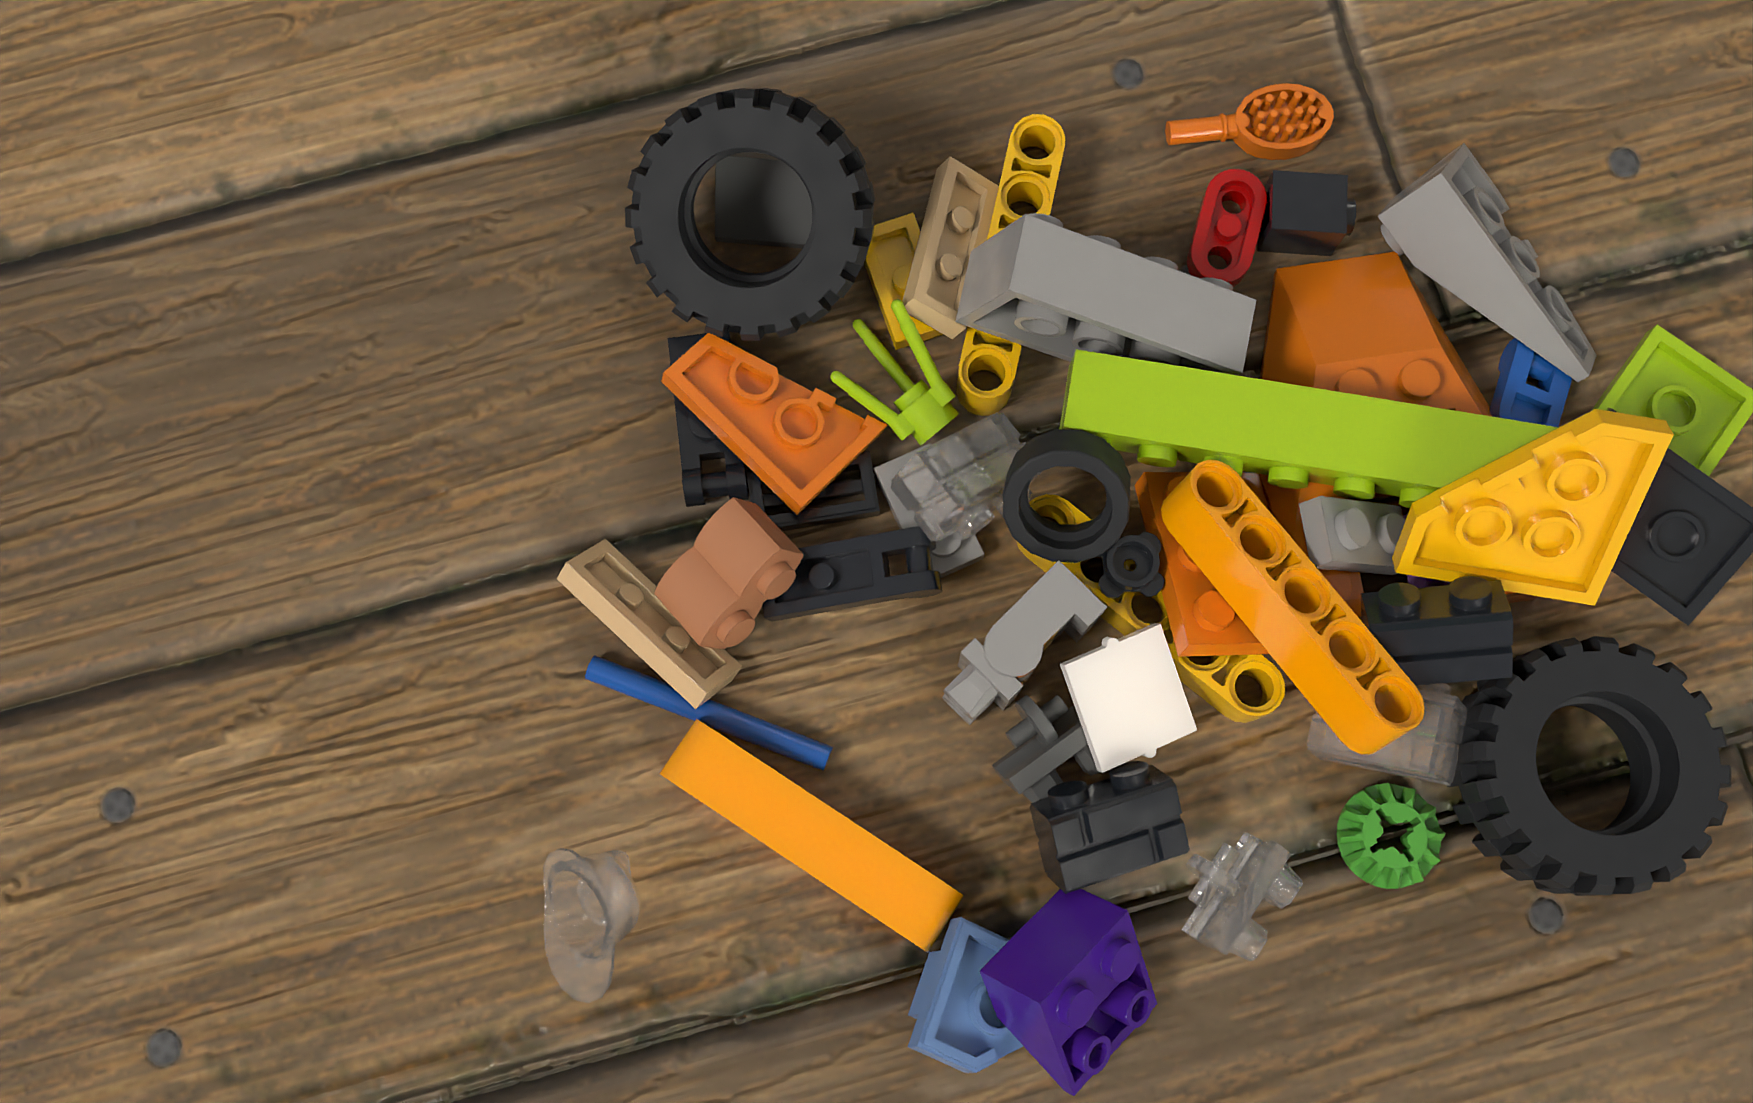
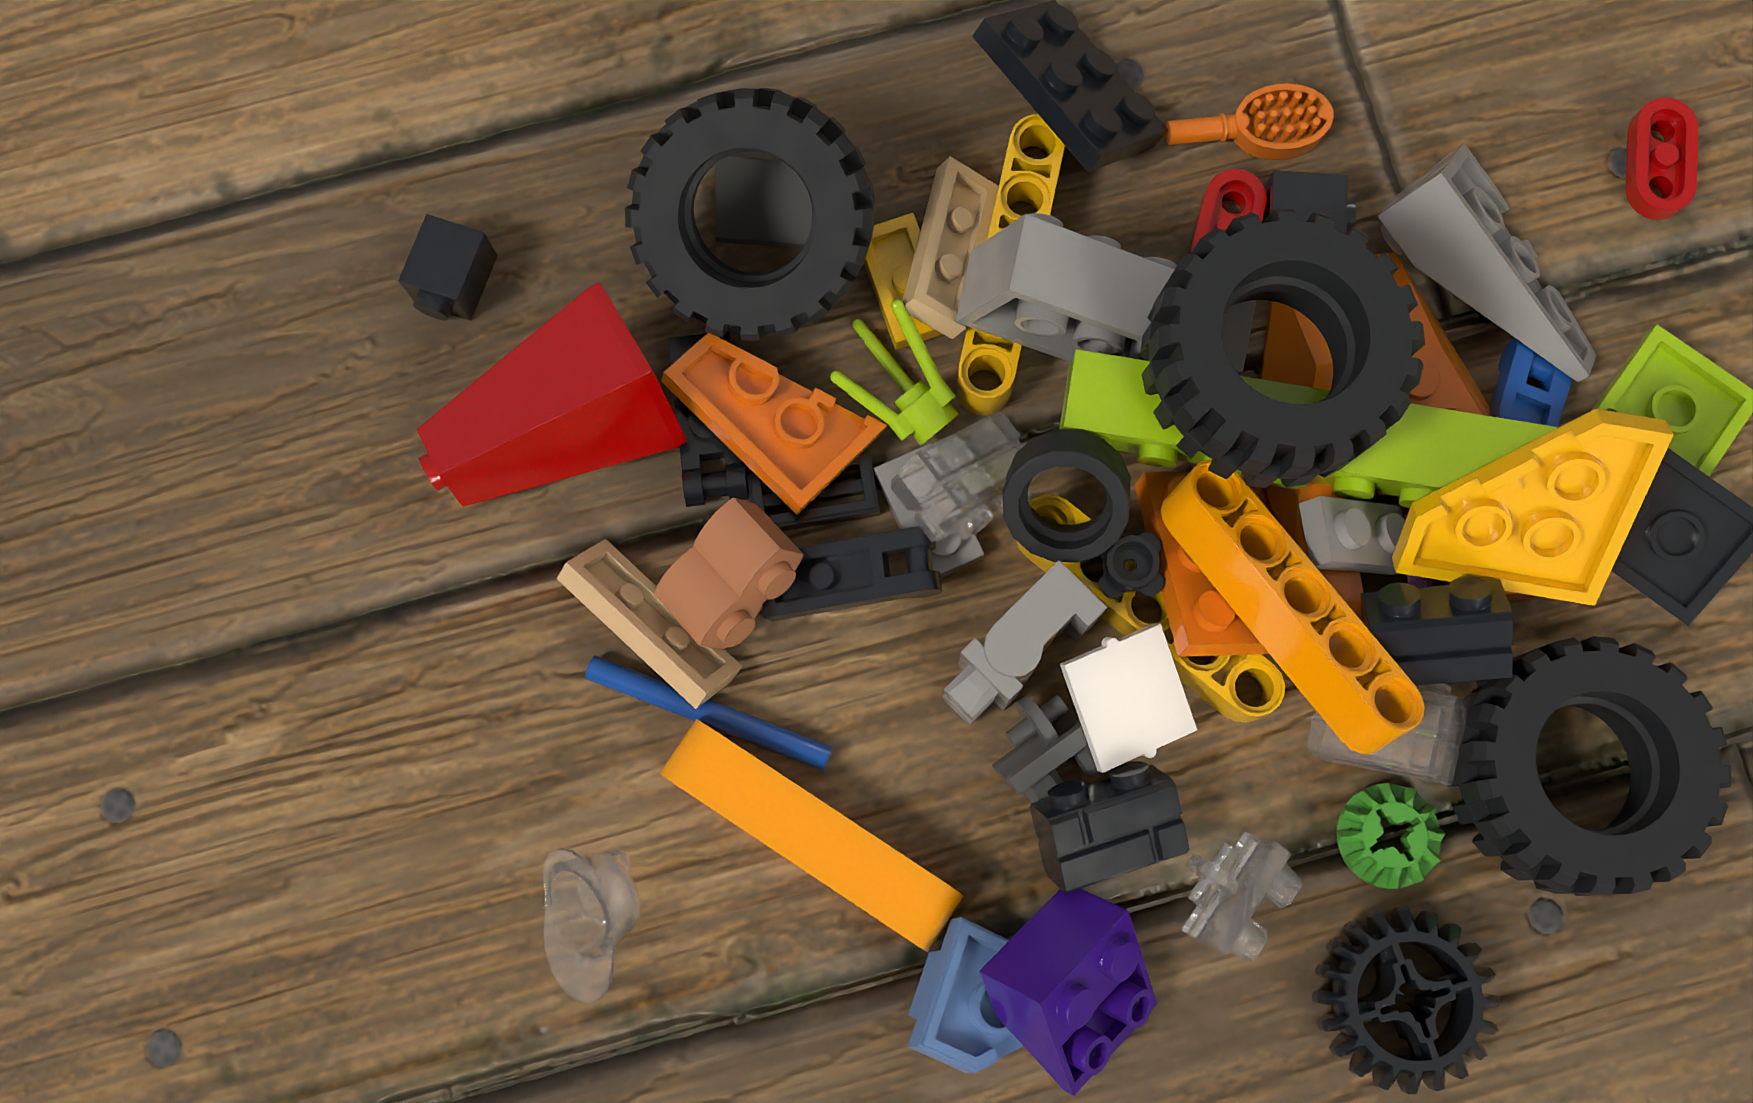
none -> black brick [398,214,498,321]
none -> red slope [416,282,688,507]
none -> black plate [972,0,1168,173]
none -> black tyre [1140,209,1425,488]
none -> black gear [1312,907,1502,1094]
none -> red plate [1625,97,1698,220]

